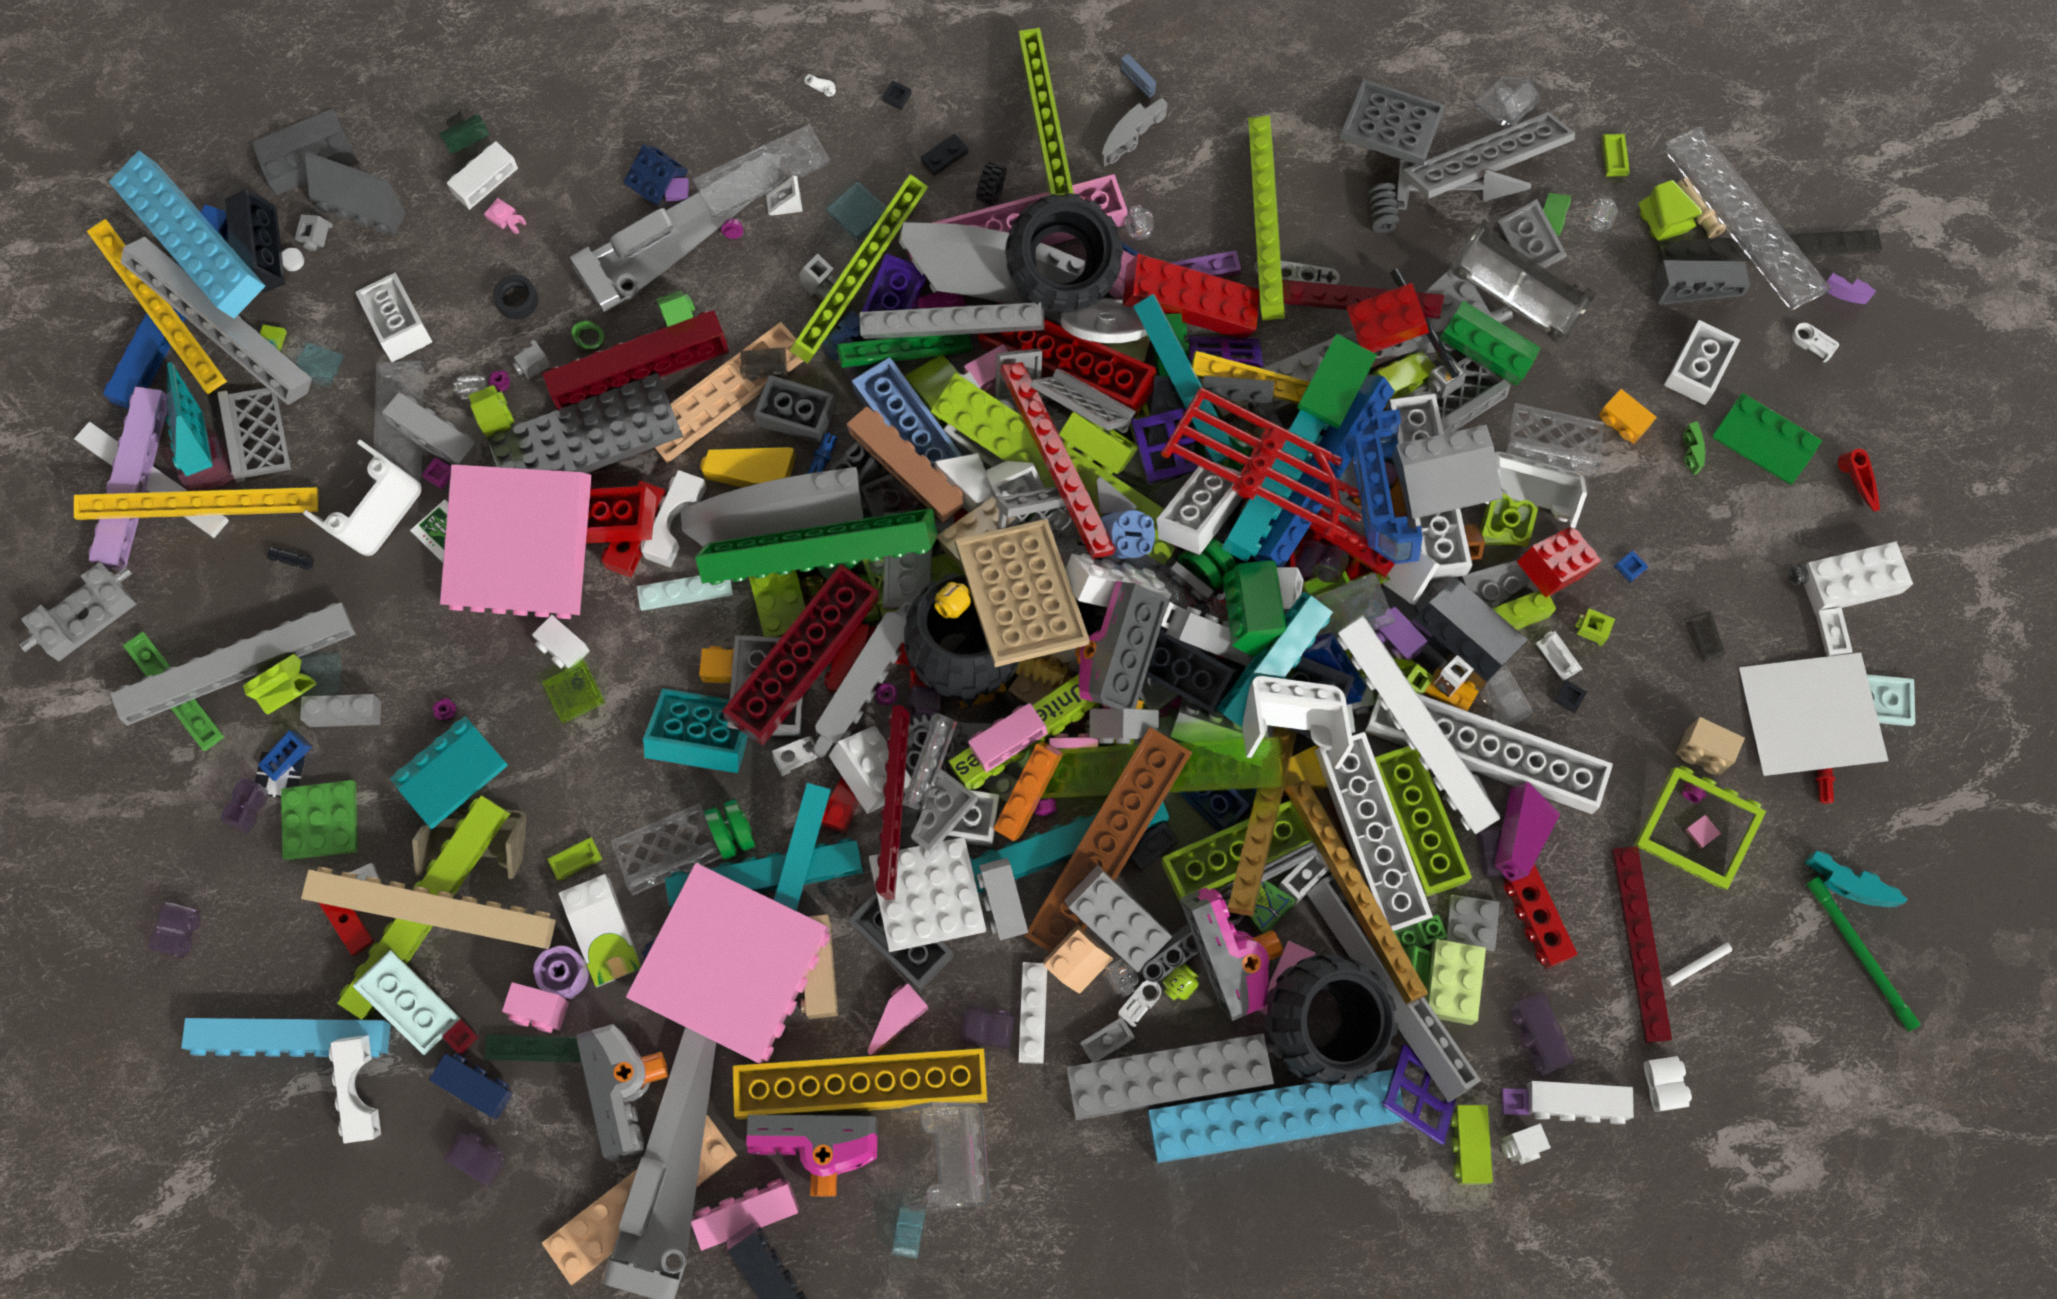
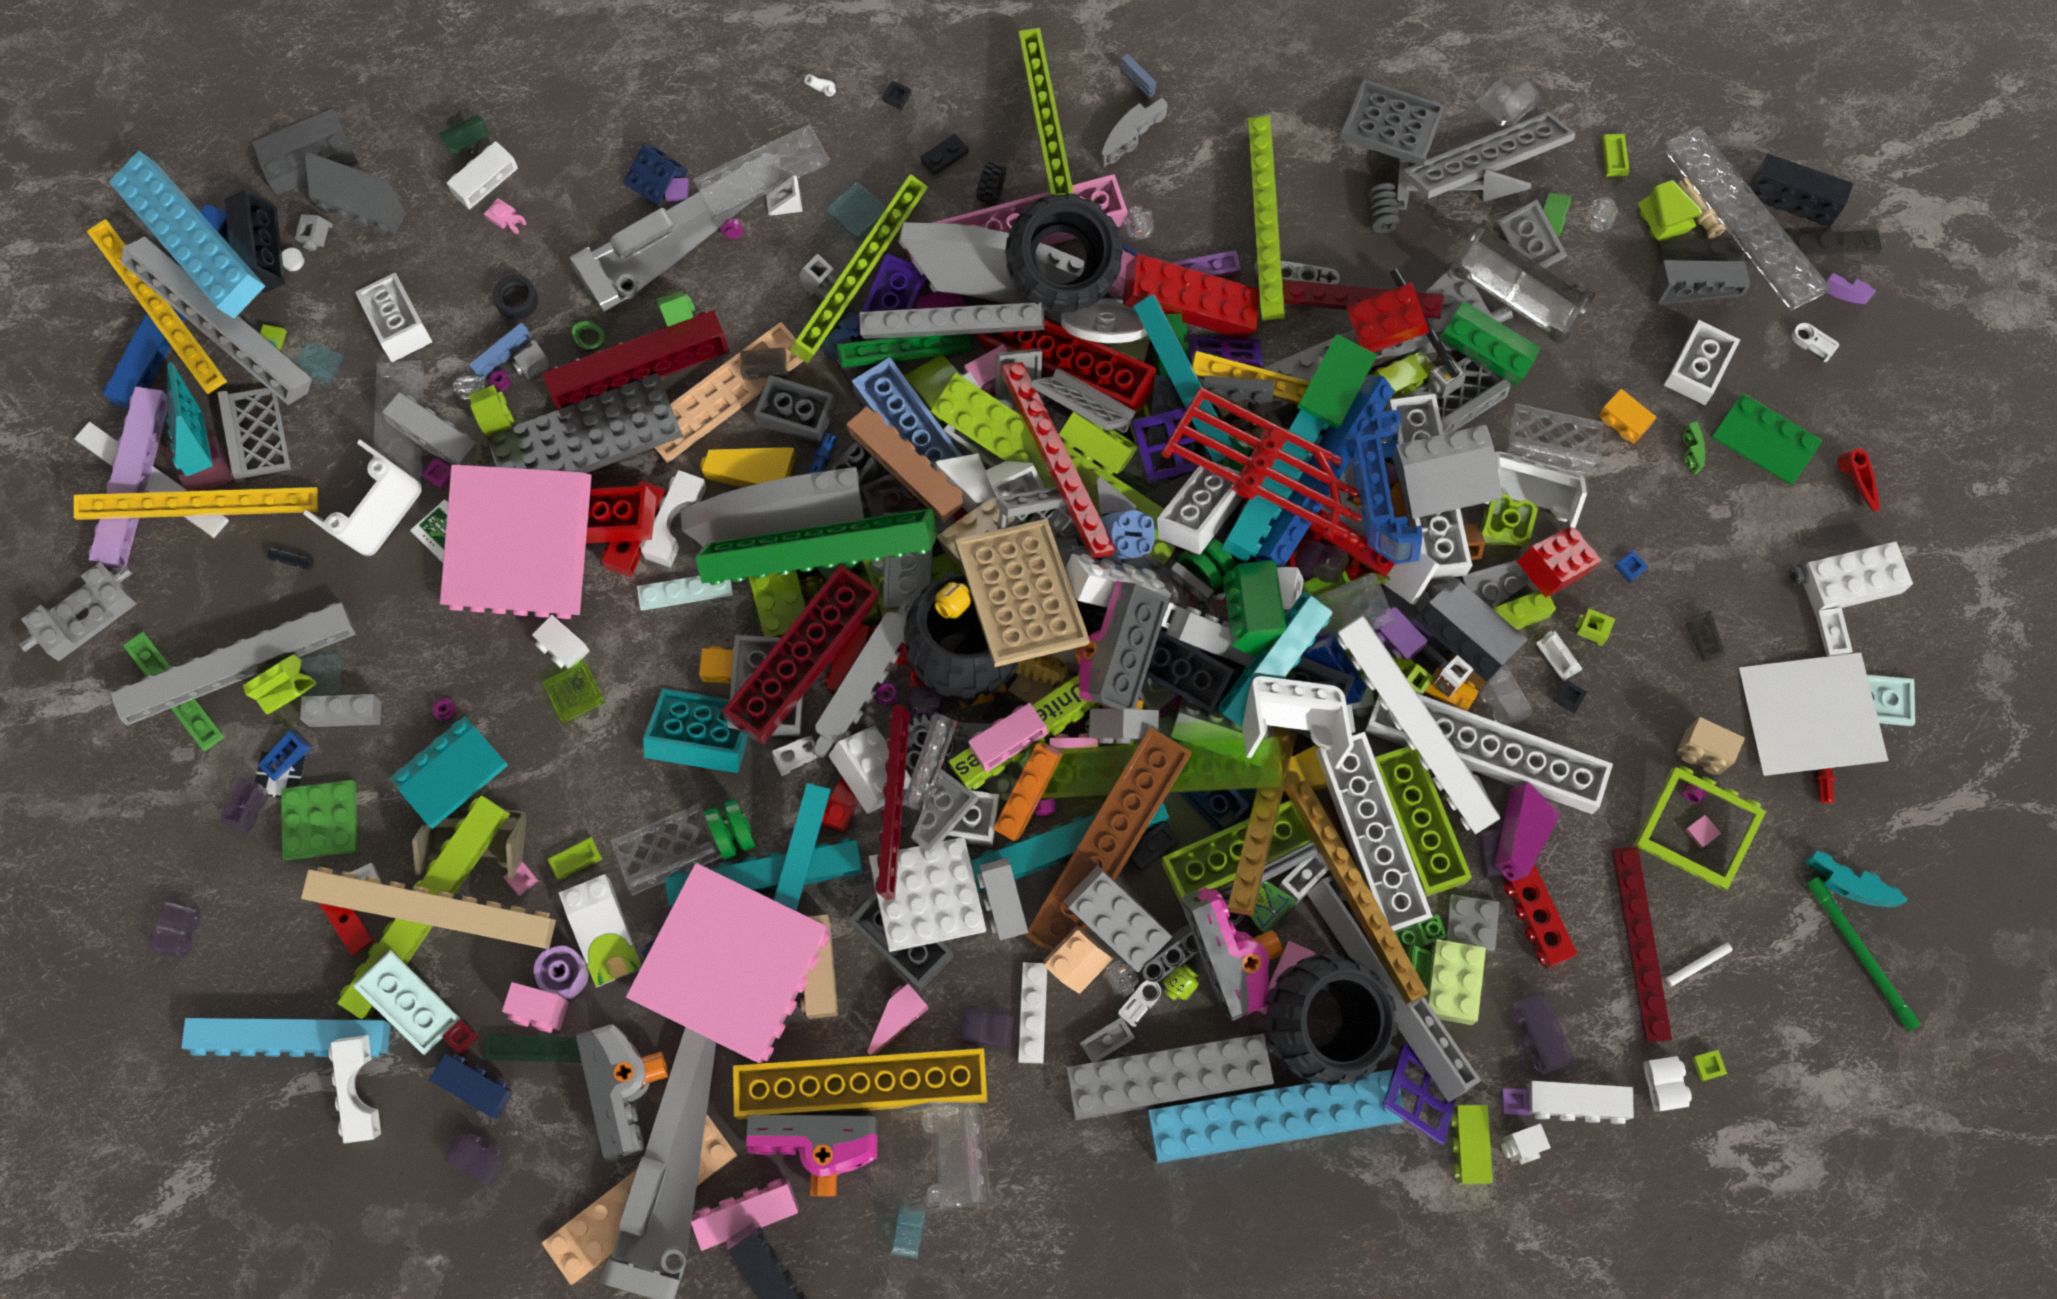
none -> medium blue plate [469,323,531,380]
none -> bright pink tile [503,862,539,896]
none -> lime plate [1692,1050,1727,1082]
none -> black brick [1746,153,1853,227]

